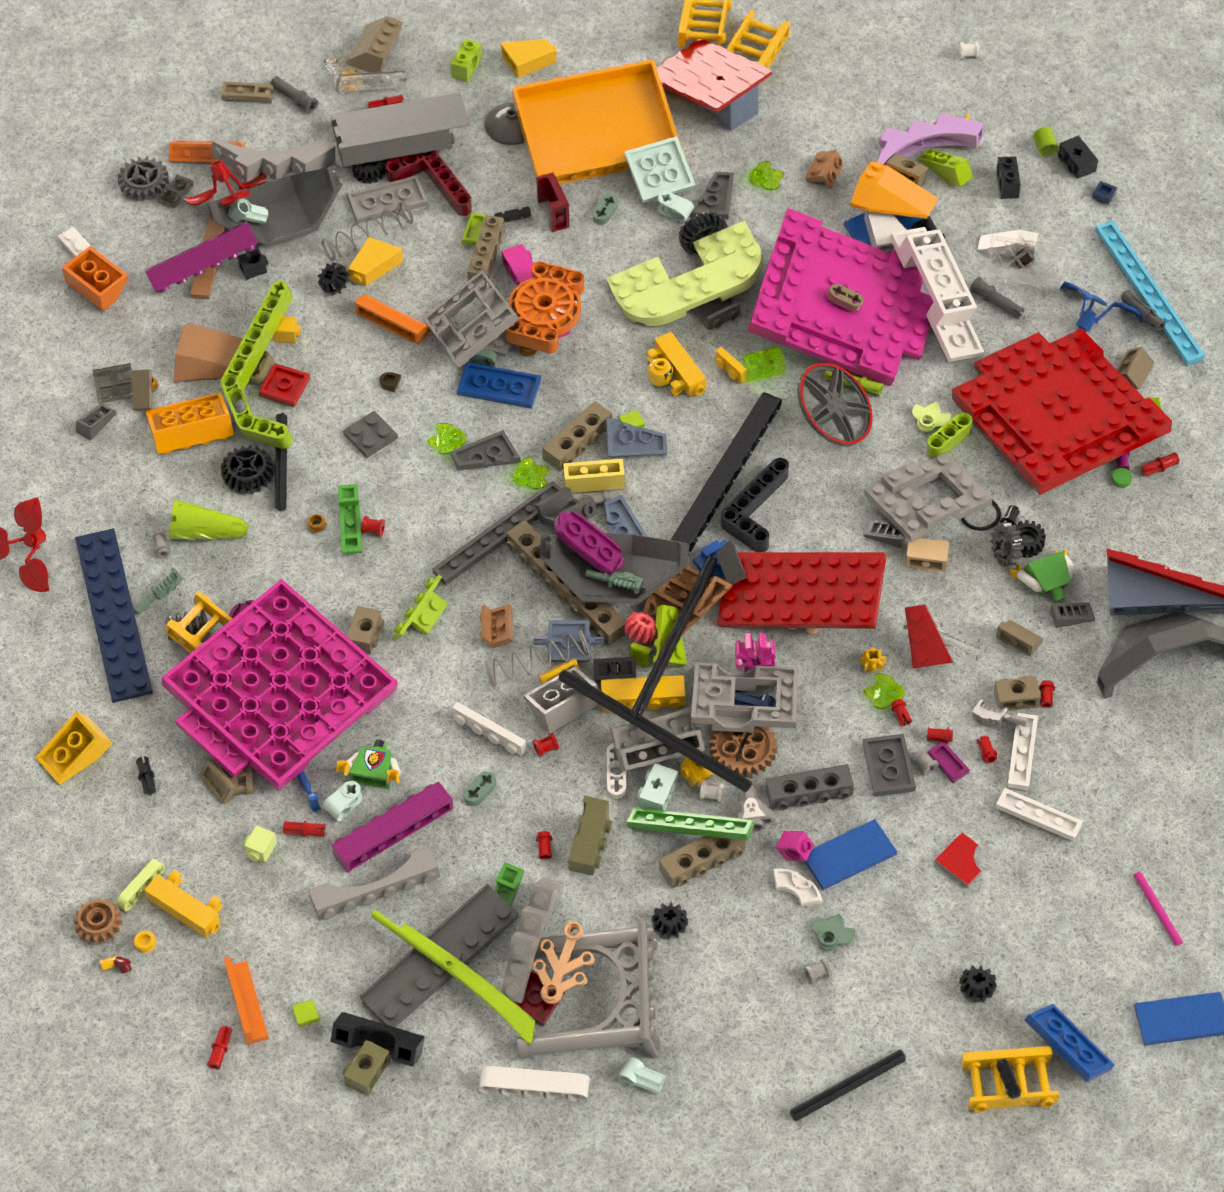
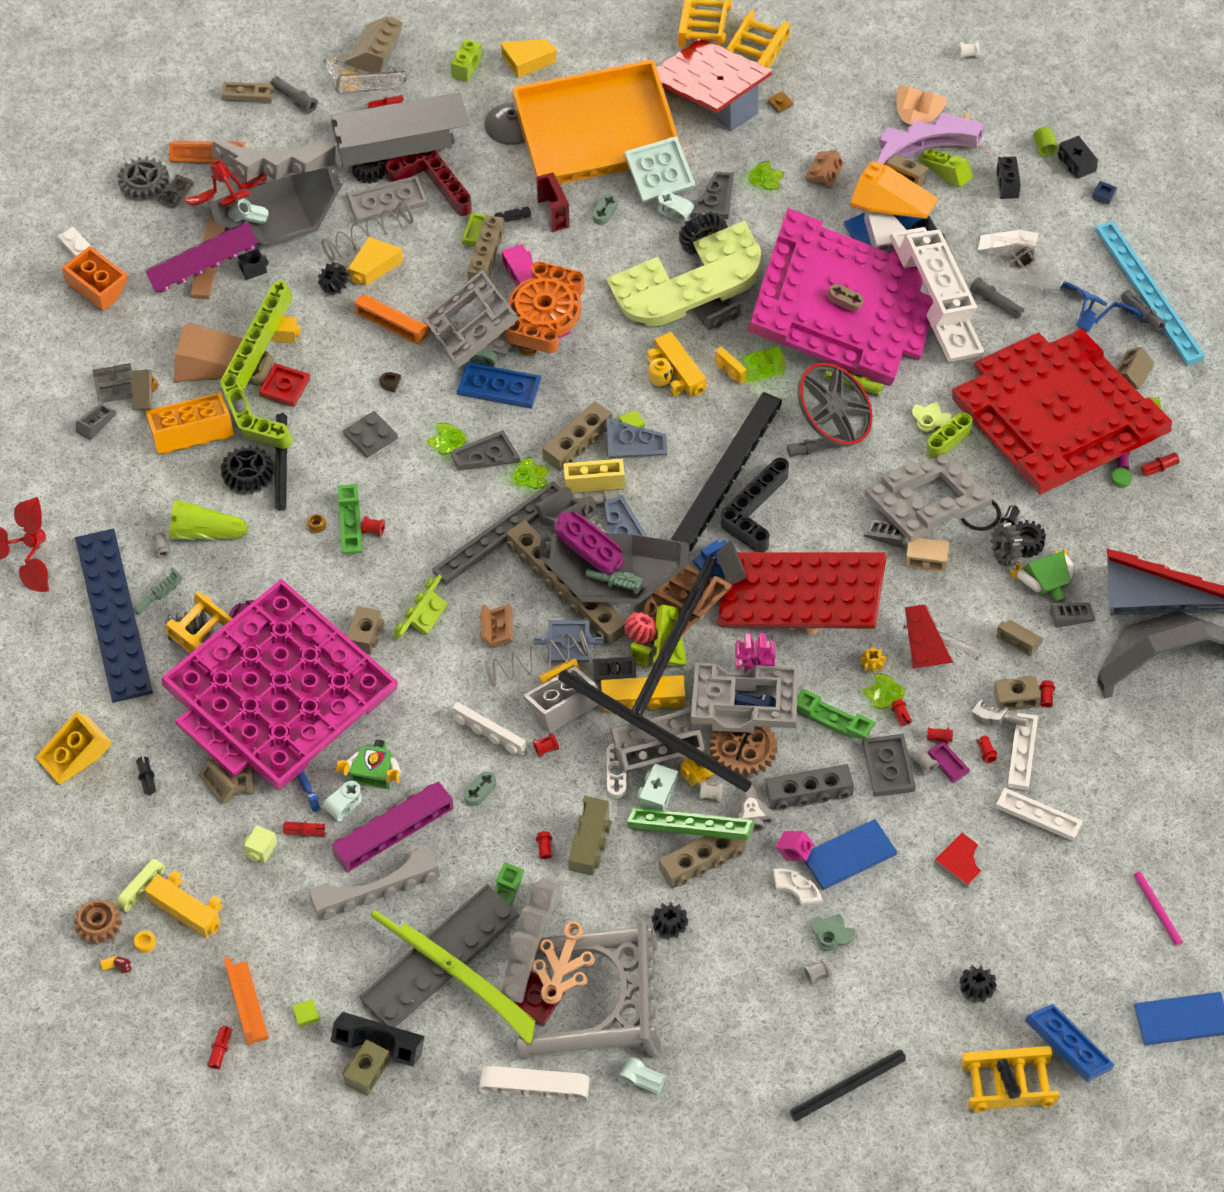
none -> pearl gold plate [768,91,793,114]
none -> dark grey pin [787,433,845,457]
none -> bright green slope [797,689,876,739]
none -> light nougat brick [896,85,948,125]

